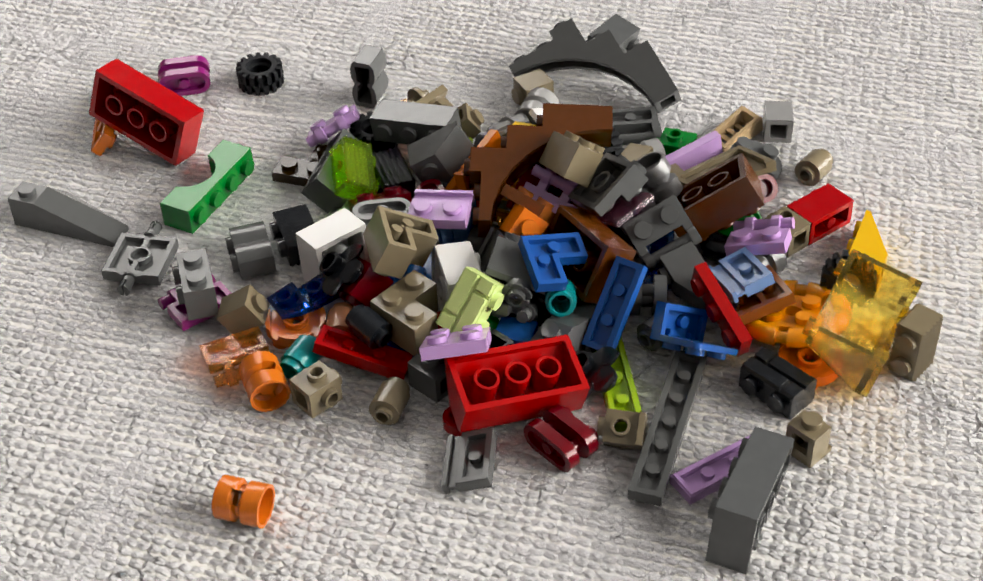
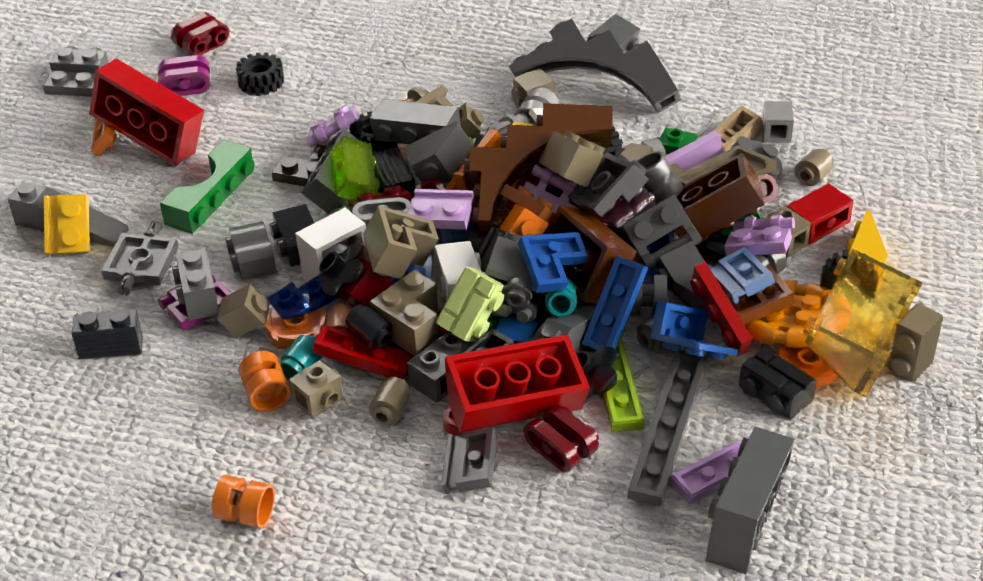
clear orange plate [199,326,270,388] -> none
dark grey brick [350,45,388,109] -> none
lavender plate [419,324,492,361] -> none
dark tan brick [597,408,648,451] -> none
dark grey plate [613,106,662,145] -> none
dark tan brick [786,409,832,468] -> none
none -> dark grey plate [43,46,109,97]
none -> yellow plate [44,194,90,255]
none -> black brick [72,308,143,359]
none -> dark red brick [171,12,229,56]

